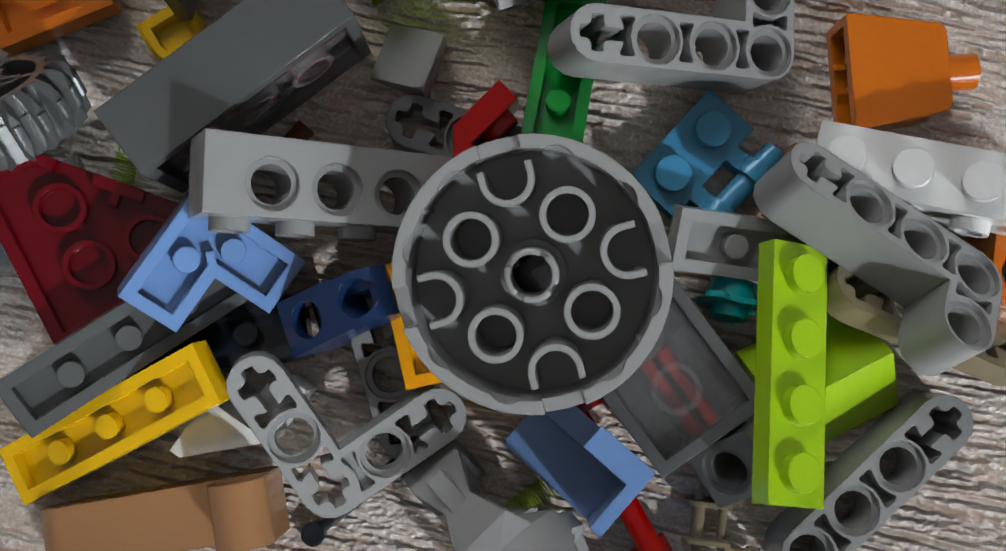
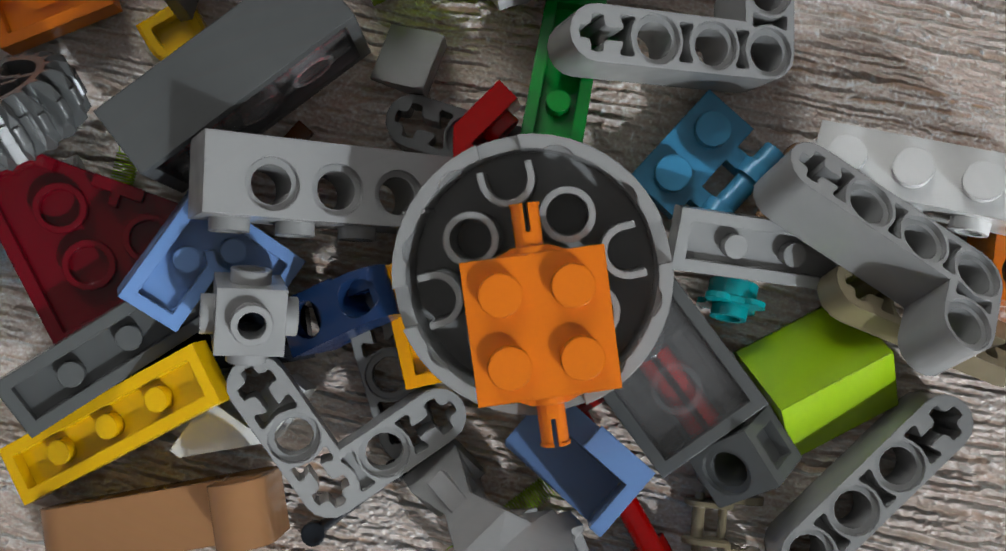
lime plate [751,239,827,509] -> none
orange torso [826,13,981,131] -> none
none -> light grey brick [199,265,299,366]
none -> orange plate [459,201,622,448]

